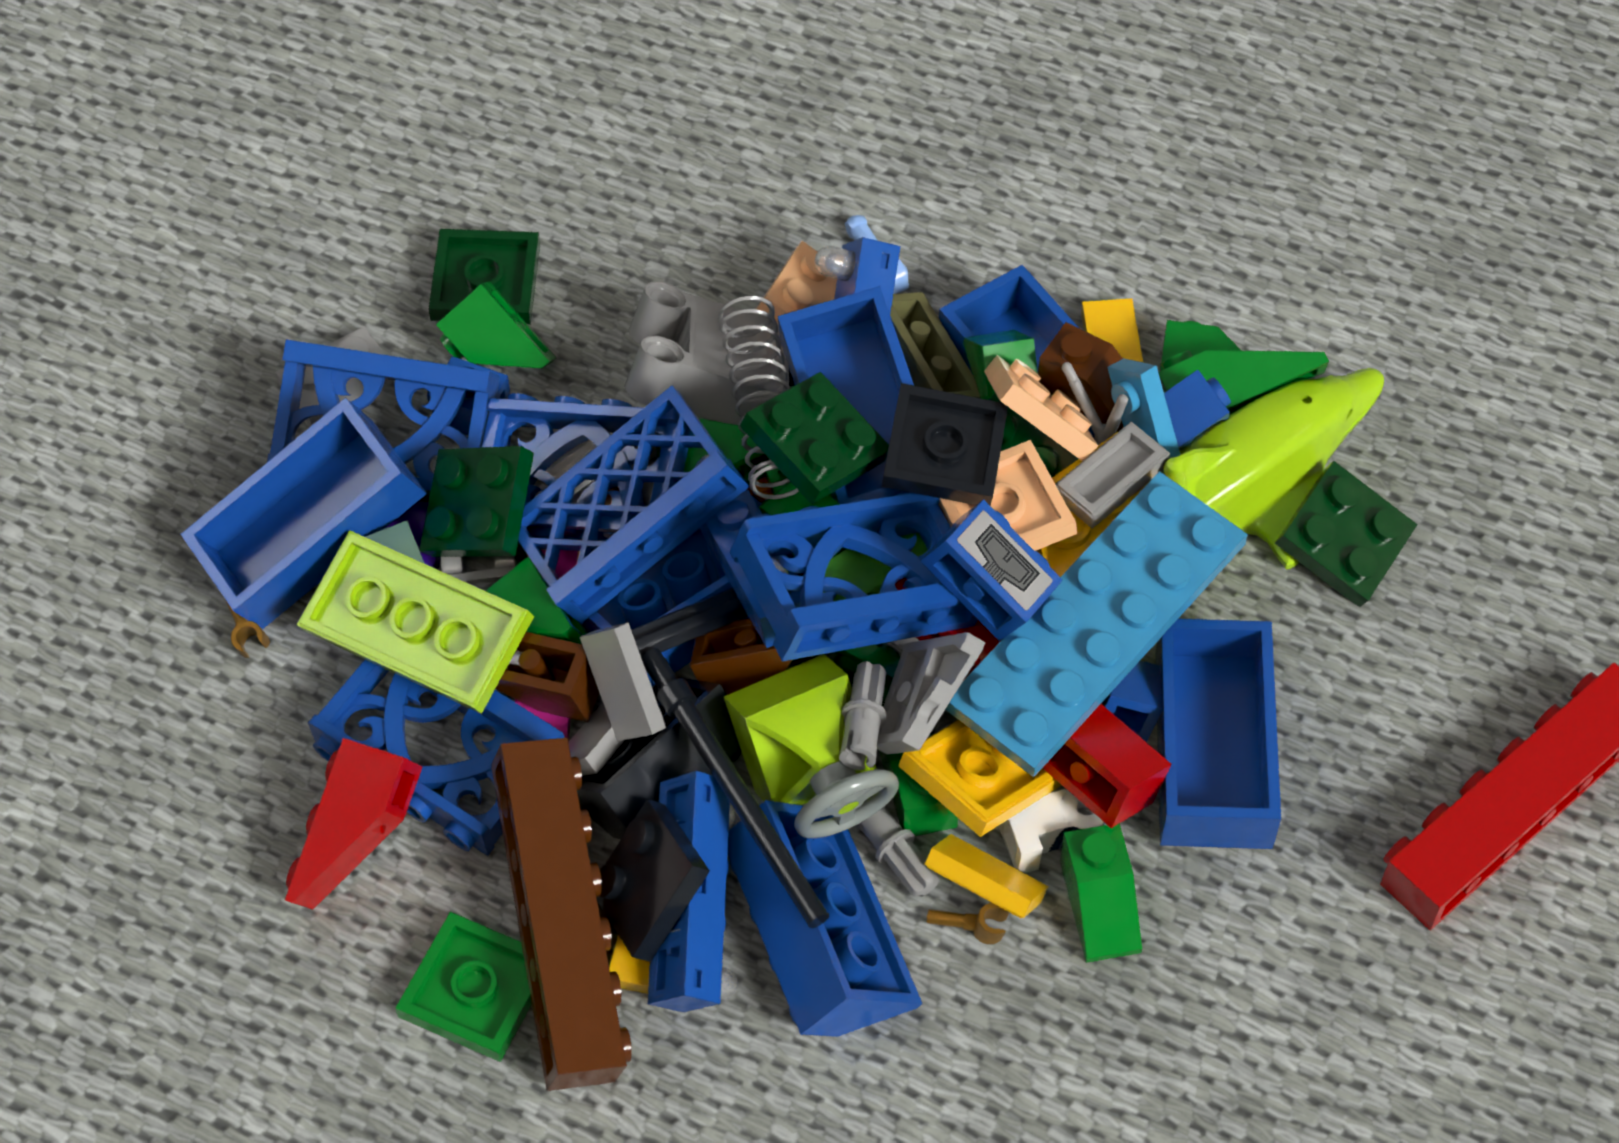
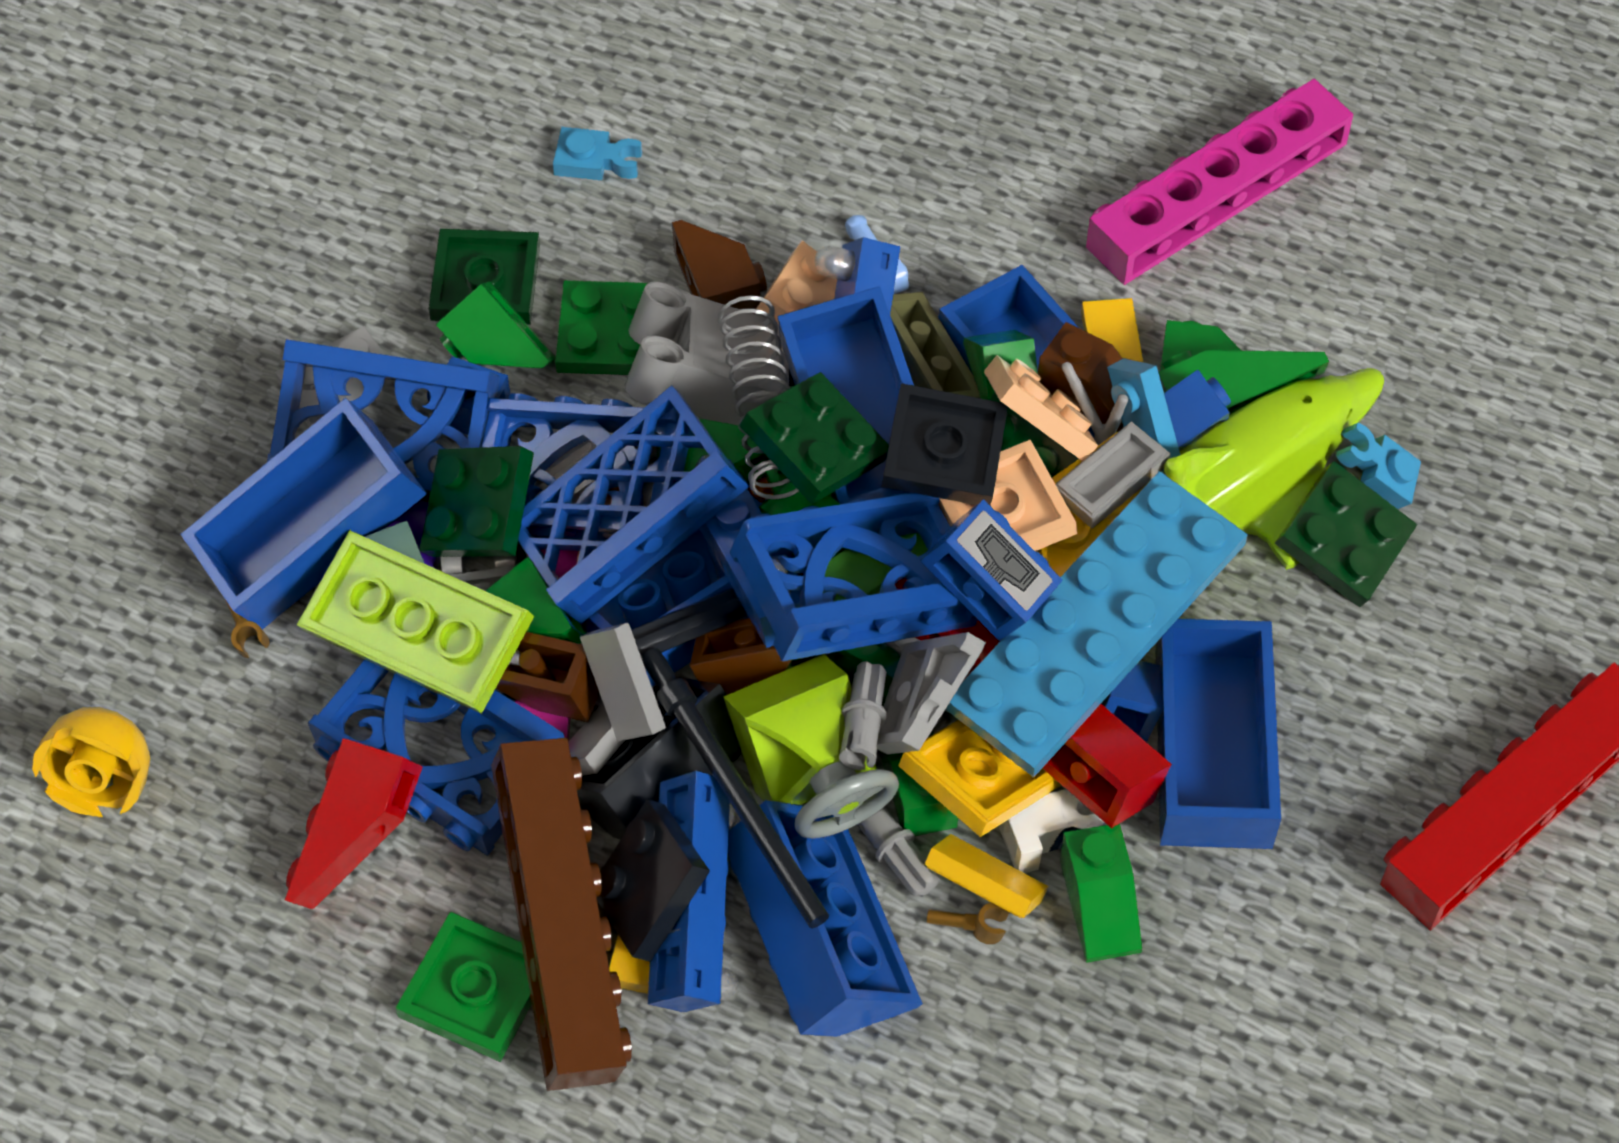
none -> yellow cylinder [32,707,151,817]
none -> dark azure plate [553,127,642,180]
none -> green plate [555,280,648,375]
none -> reddish brown slope [672,220,767,314]
none -> dark pink brick [1086,78,1354,285]
none -> dark azure plate [1336,423,1421,509]

